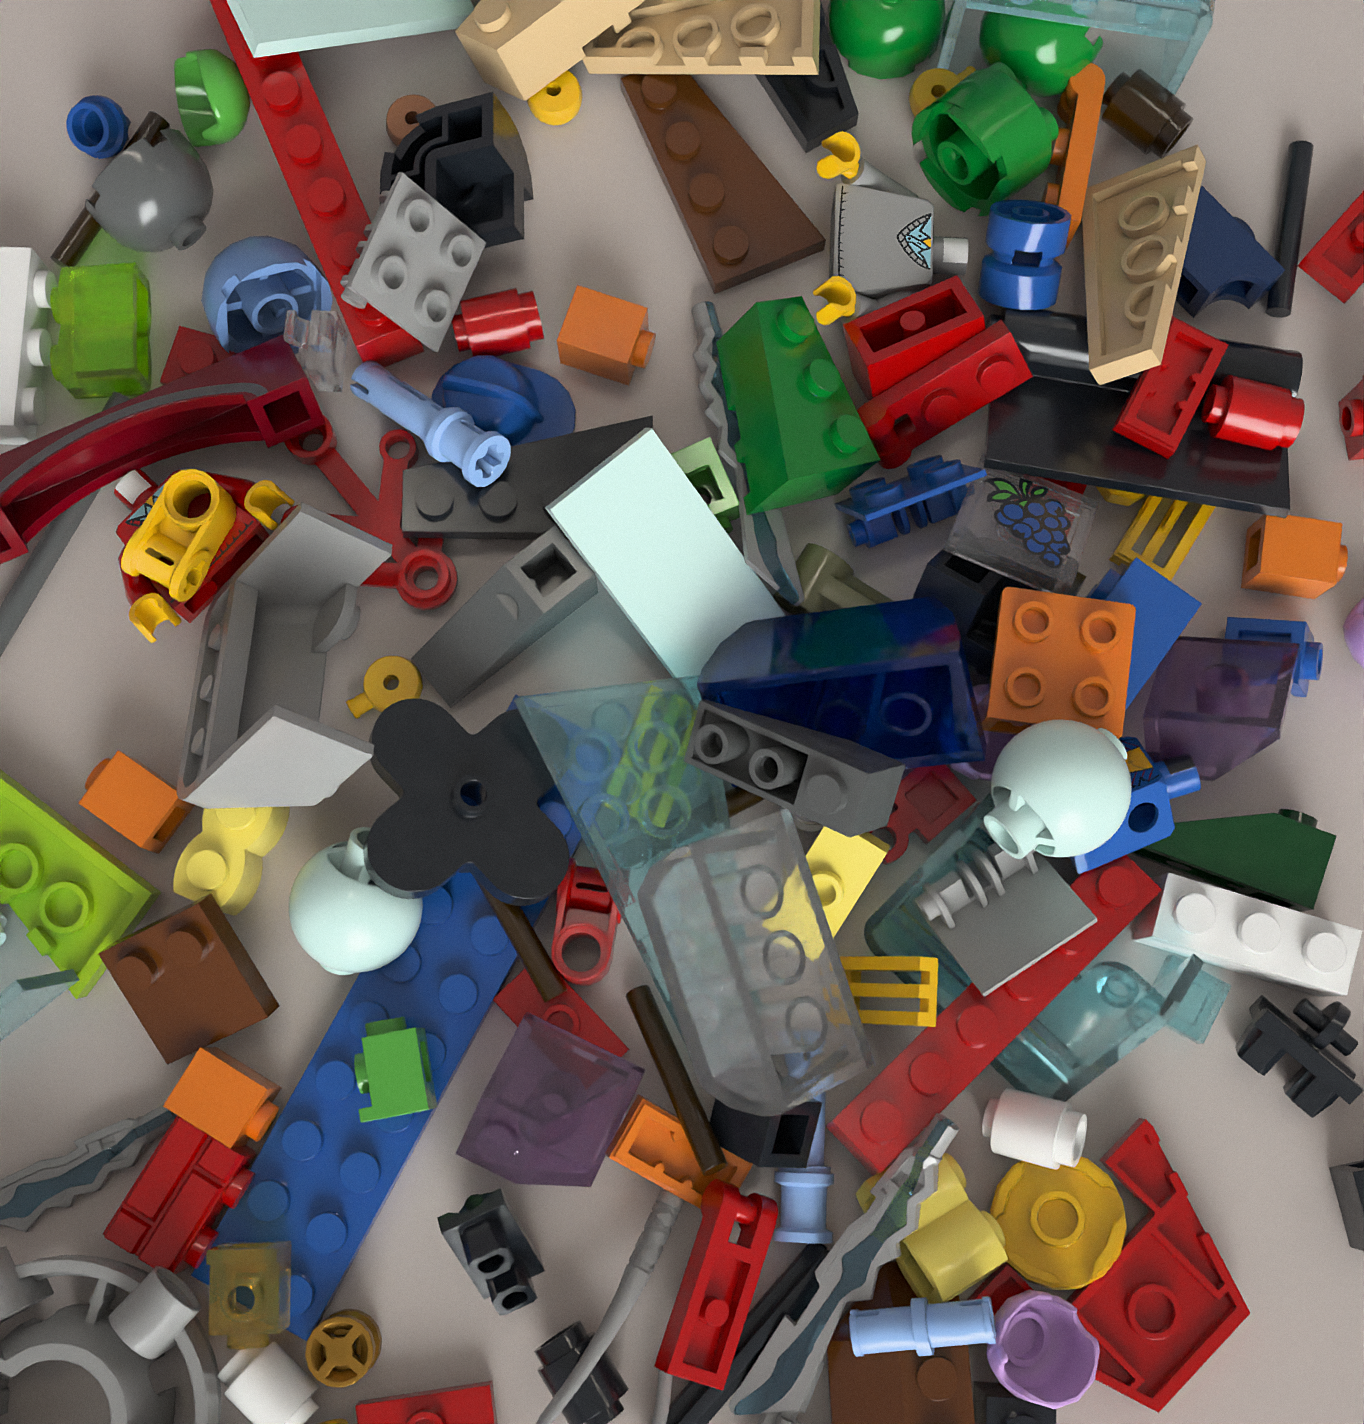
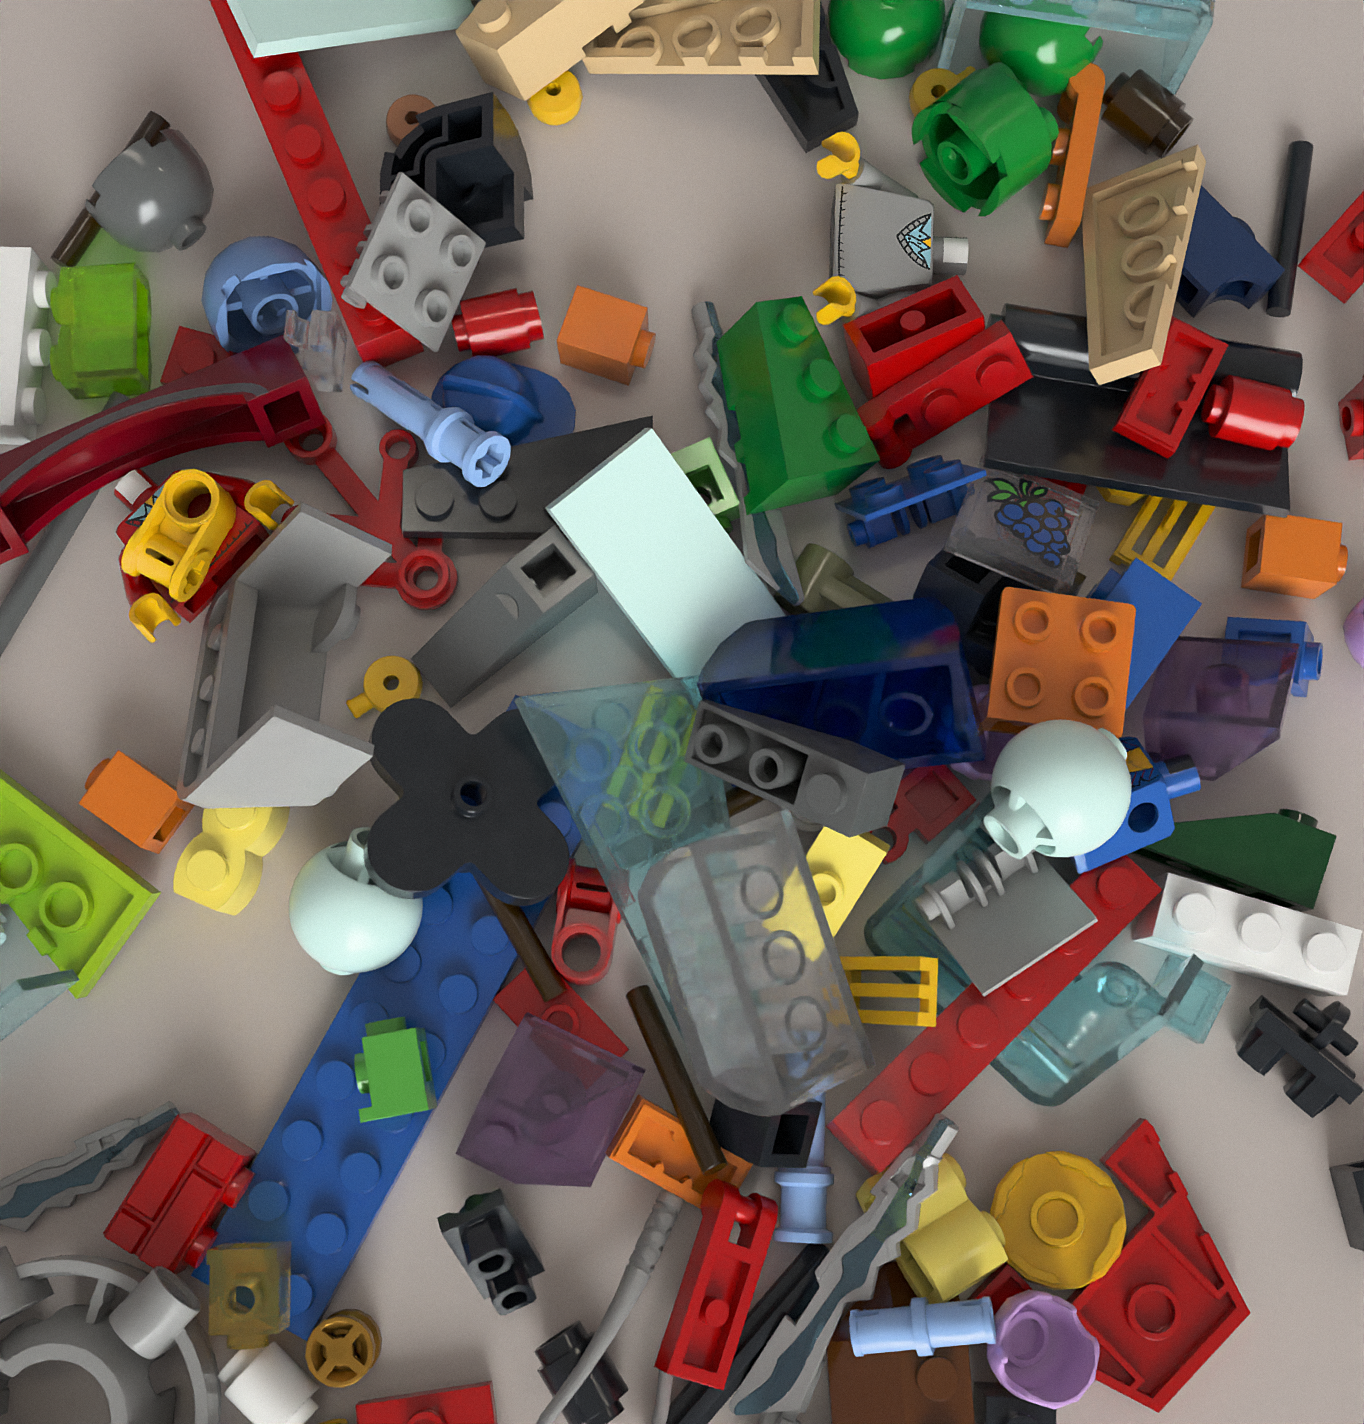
blue plate [66,95,131,159] -> none
reddish brown plate [98,893,280,1065] -> none
orange brick [163,1047,282,1149] -> none
bright green hair [174,49,250,147] -> none
reddish brown wing [620,74,826,294] -> none
blue wheel [977,199,1072,310] -> none
white brick [982,1088,1087,1170] -> none

